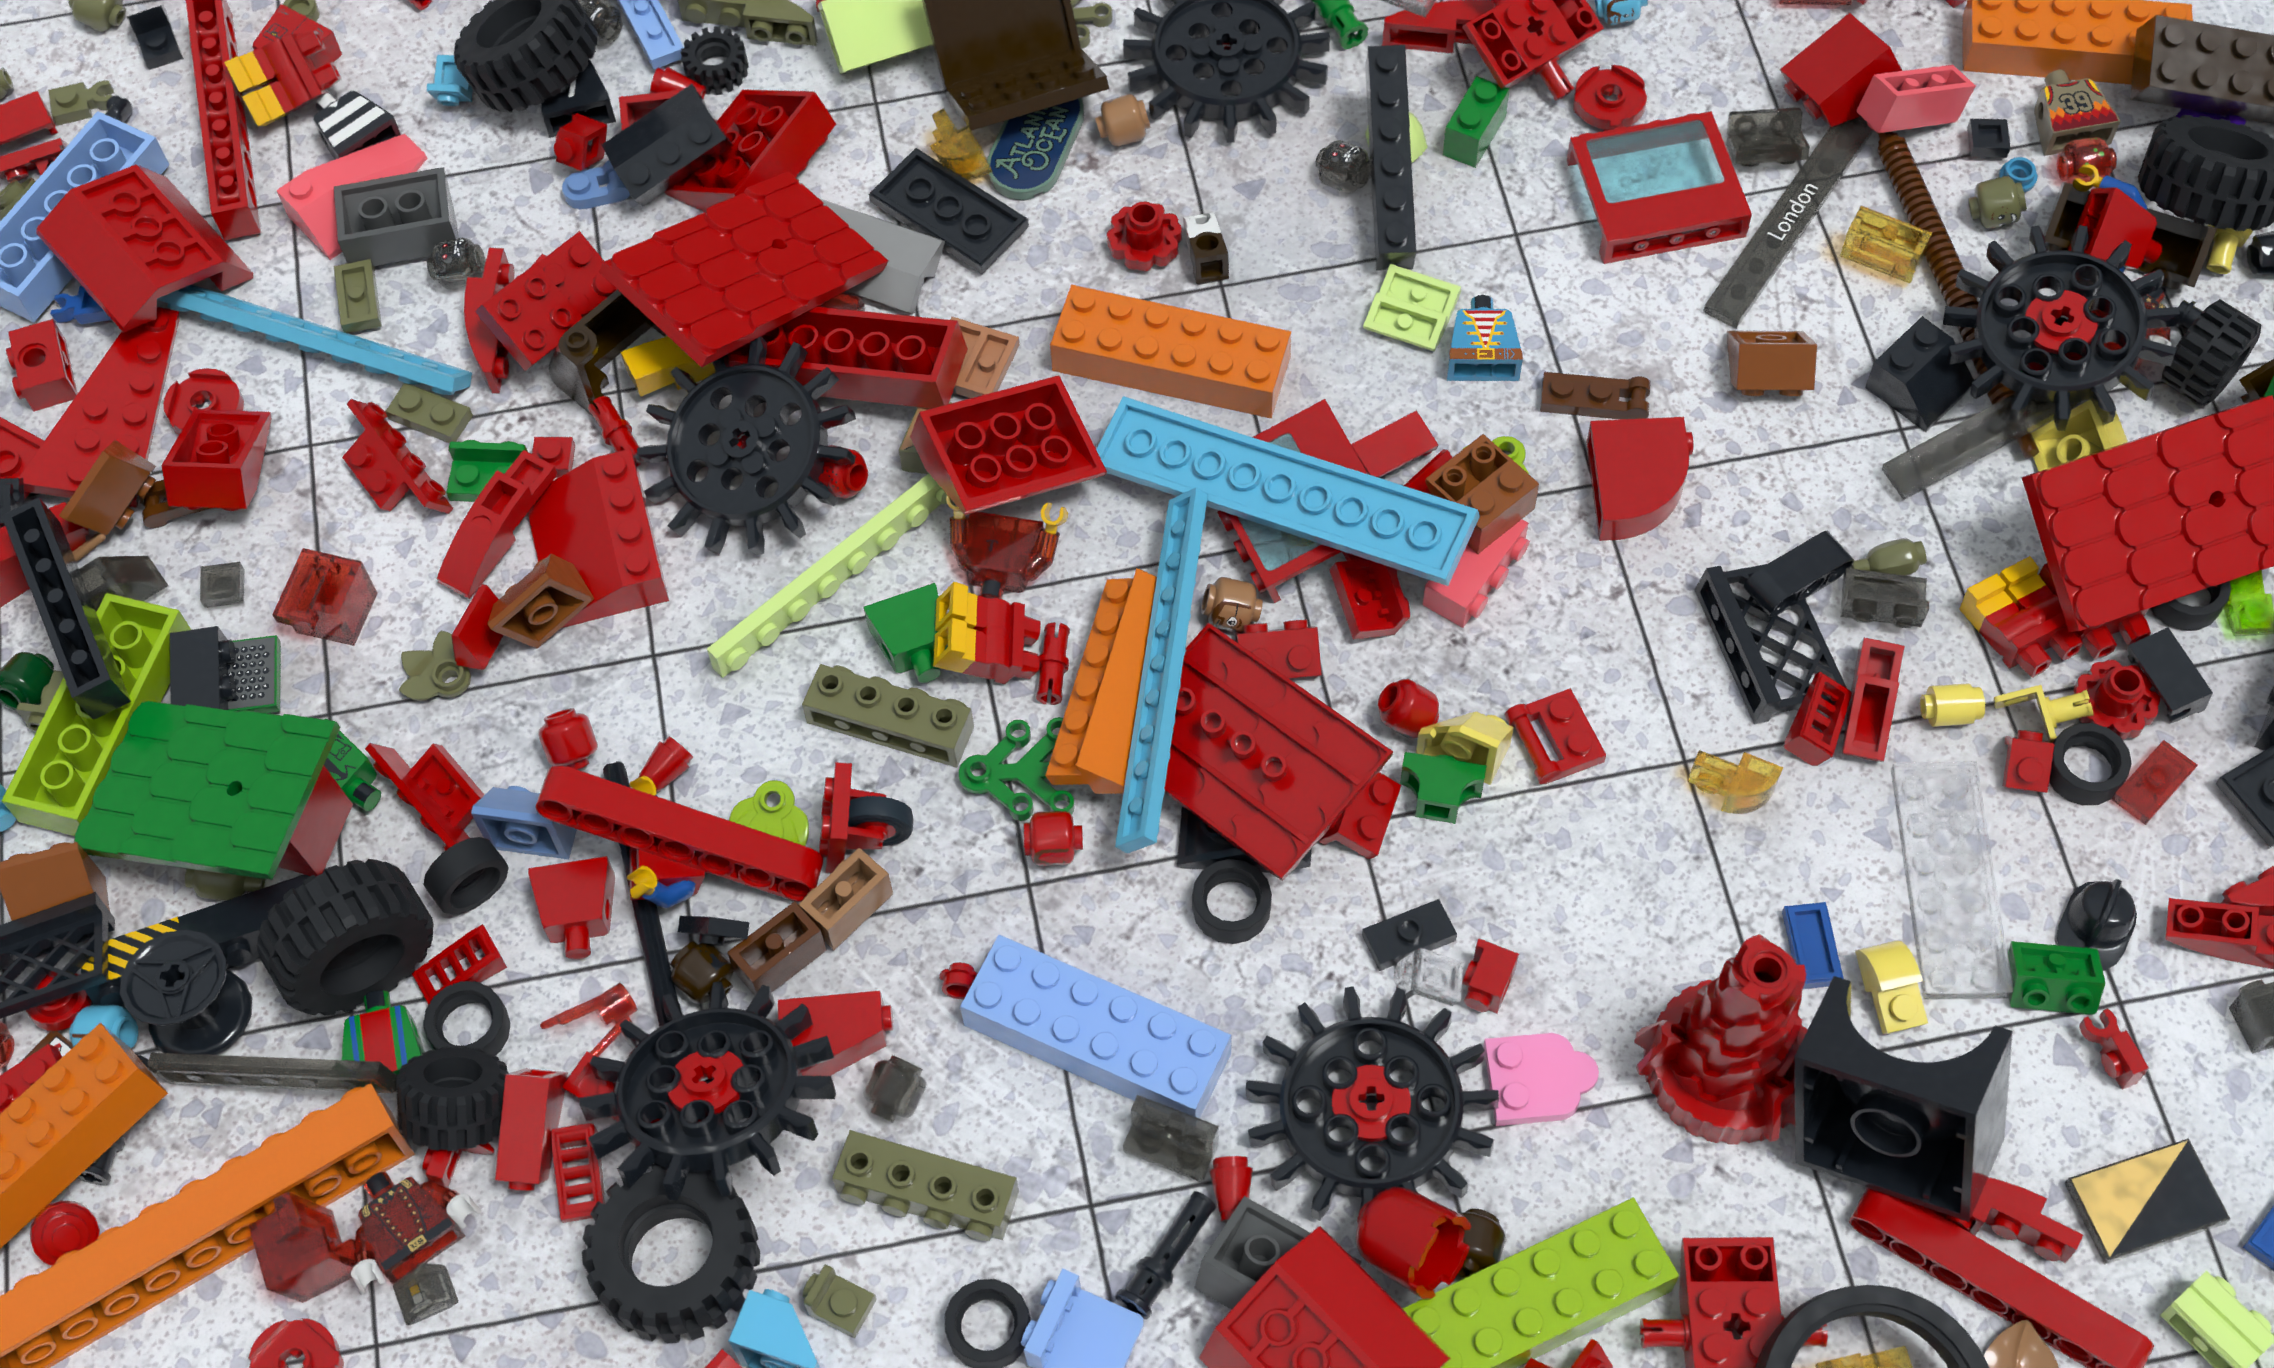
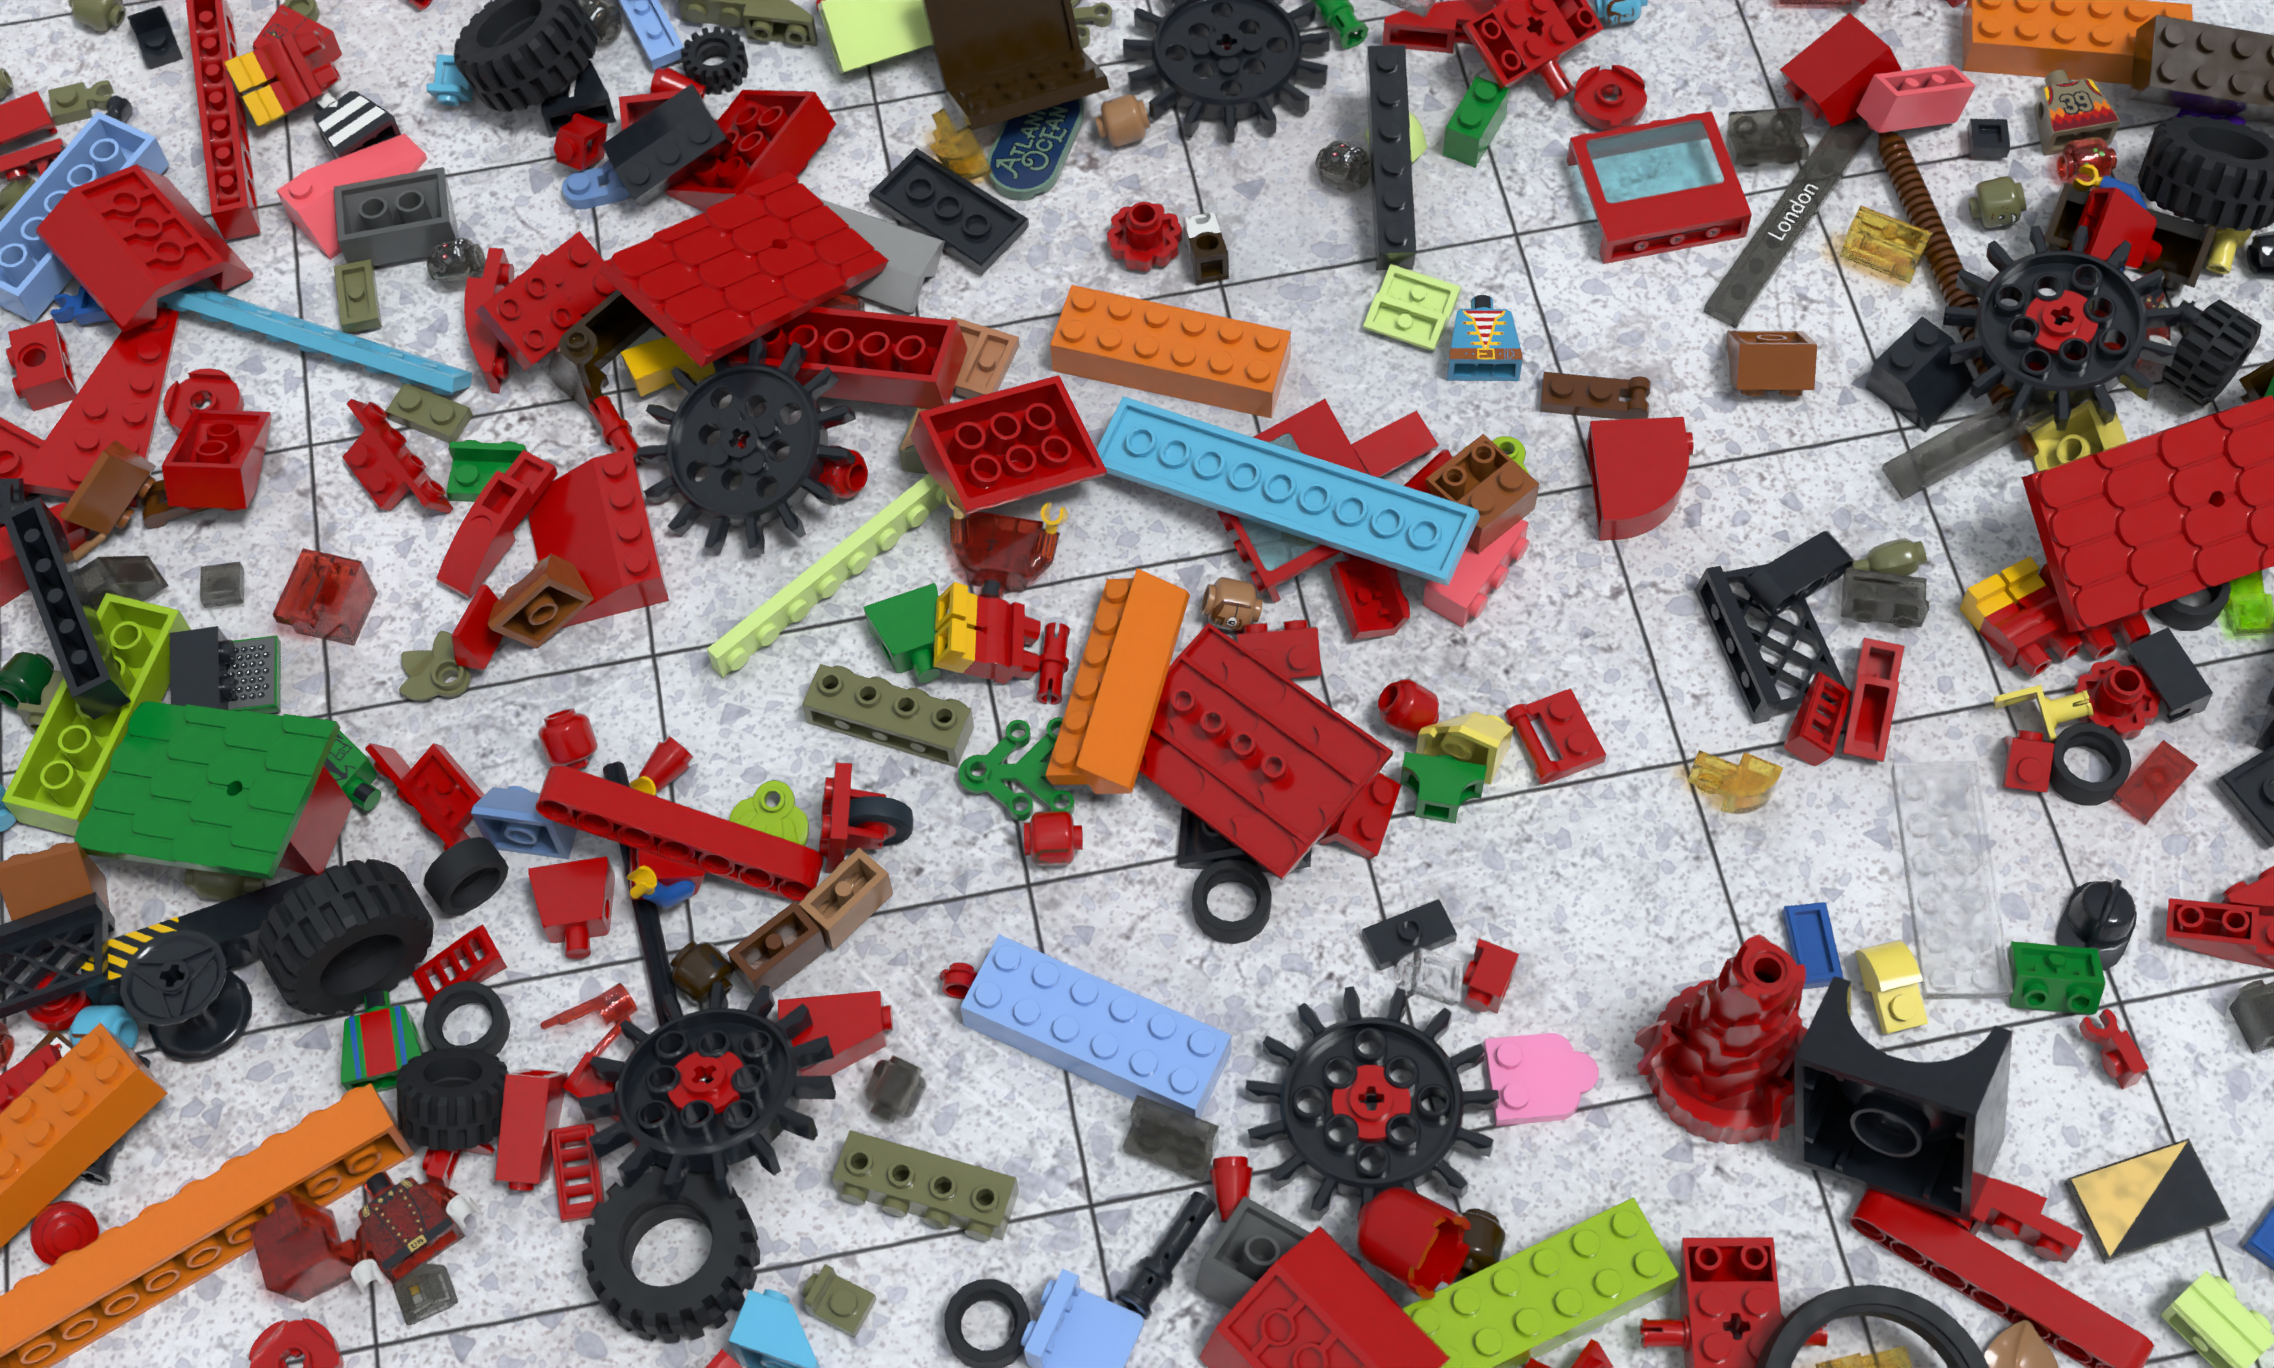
clear smoke tile [147,1053,397,1093] -> none
red plate [532,437,575,477] -> none
black plate [678,916,750,946] -> none
medium azure plate [1115,487,1208,854] -> none
light yellow brick [1920,683,1985,727] -> none
dark azure plate [1999,157,2038,192] -> none

